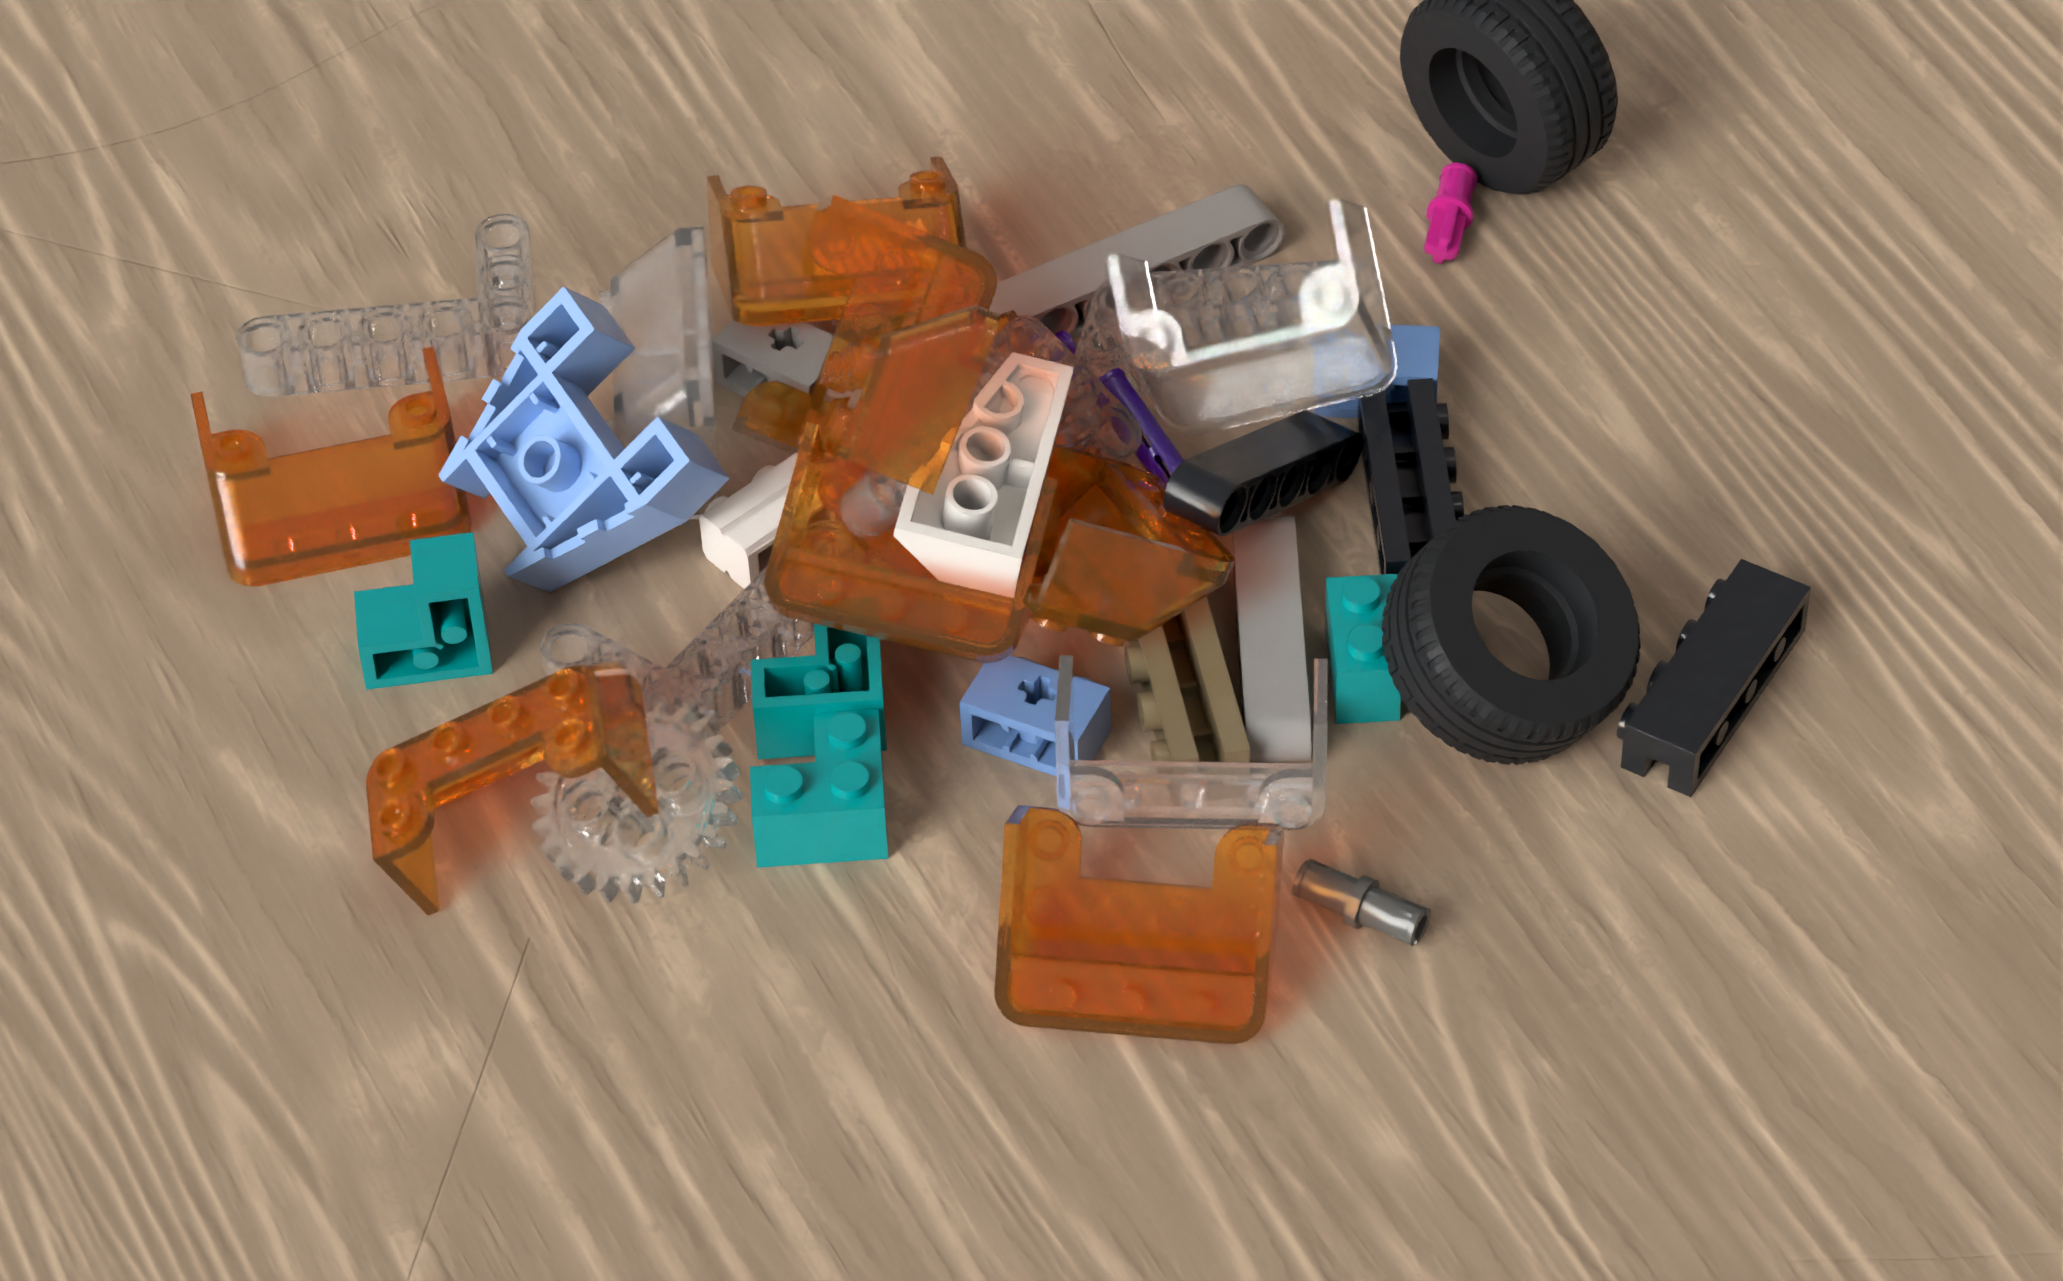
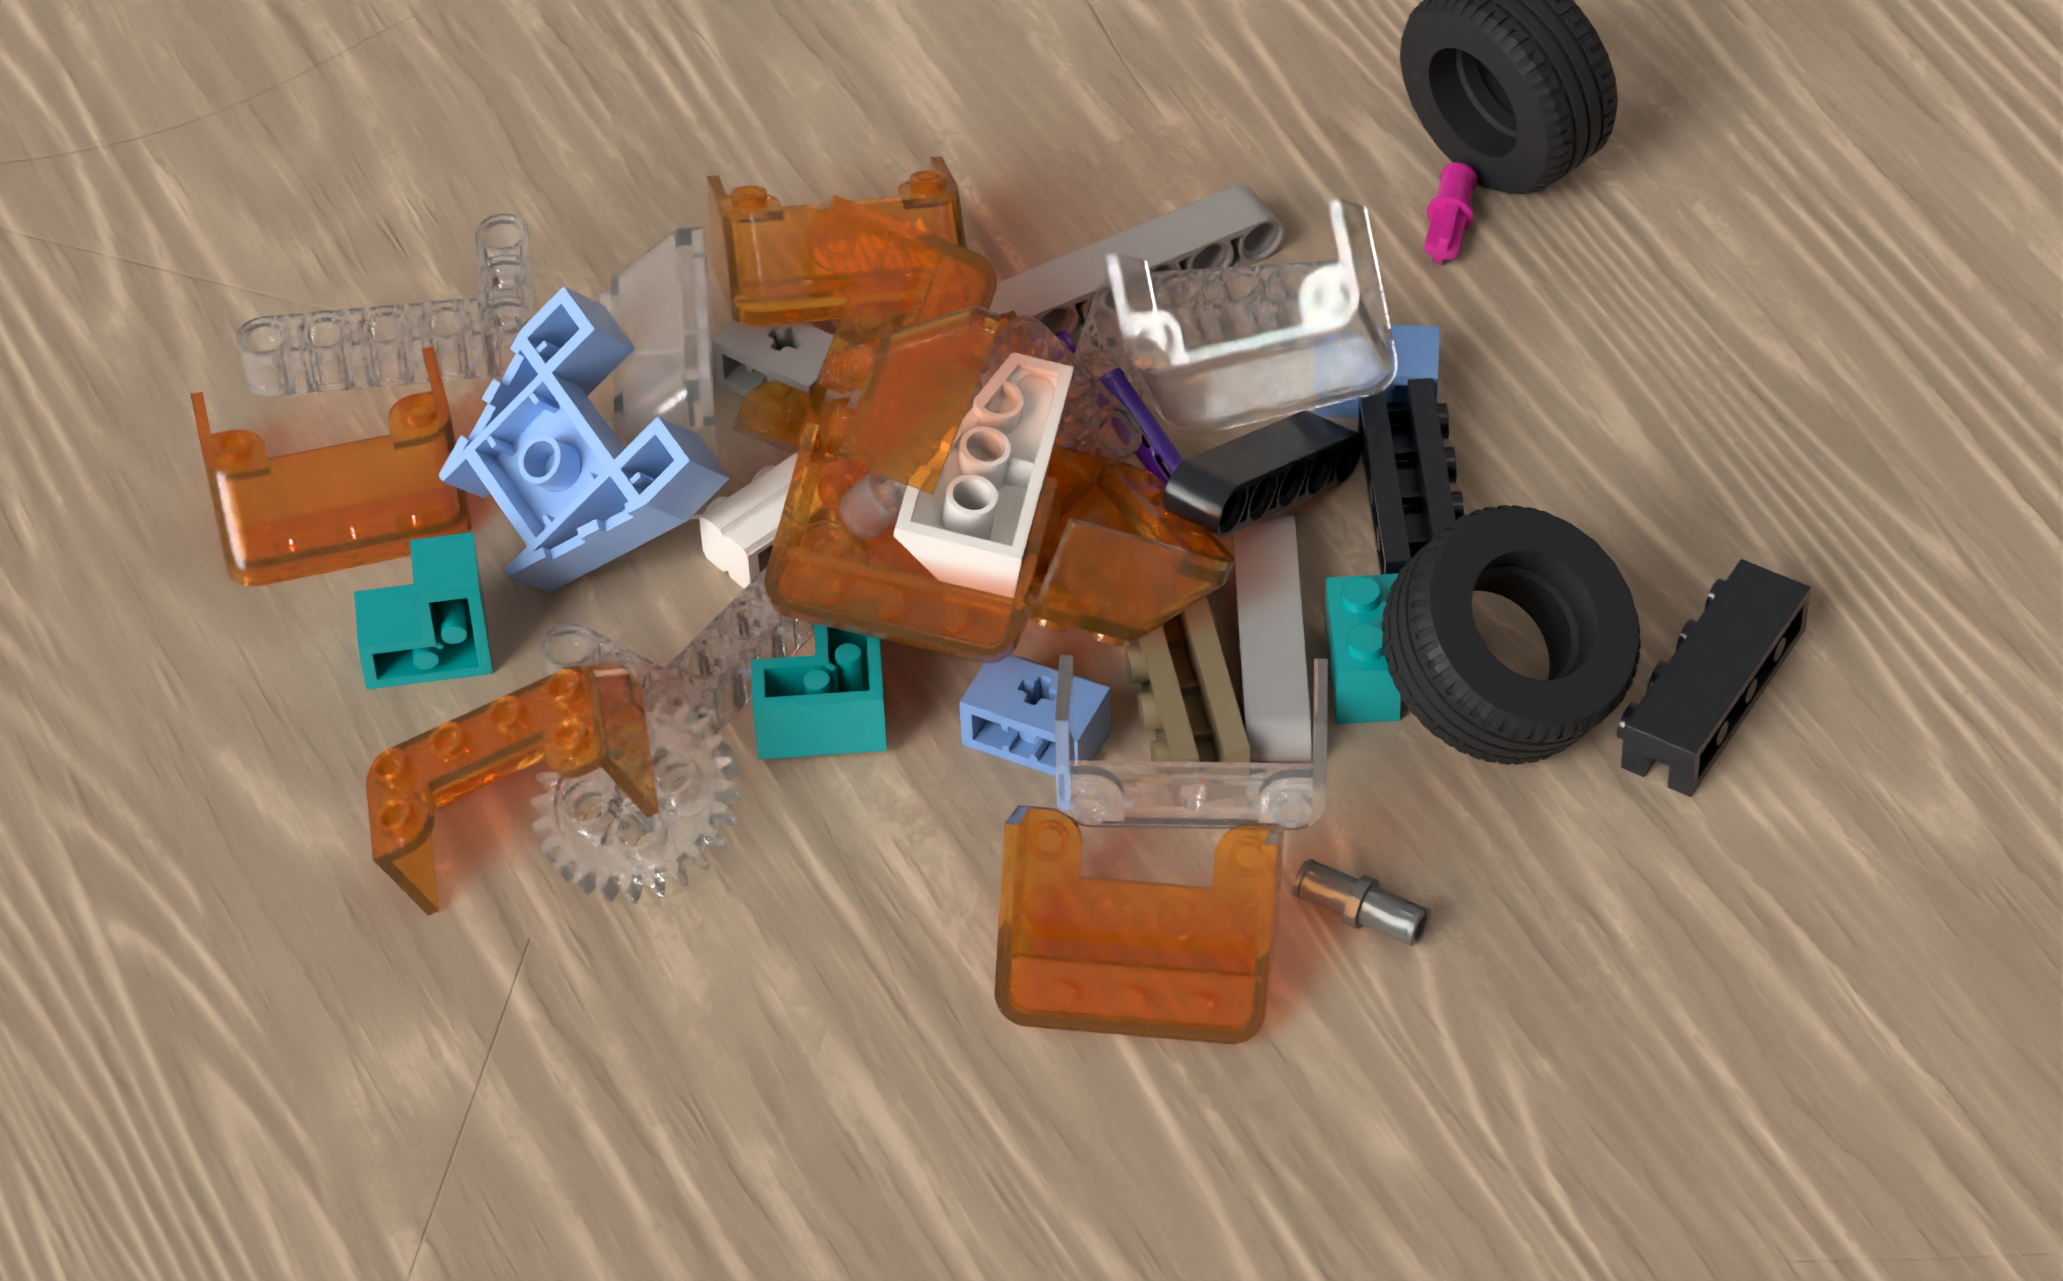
teal brick [750,708,888,868] -> none

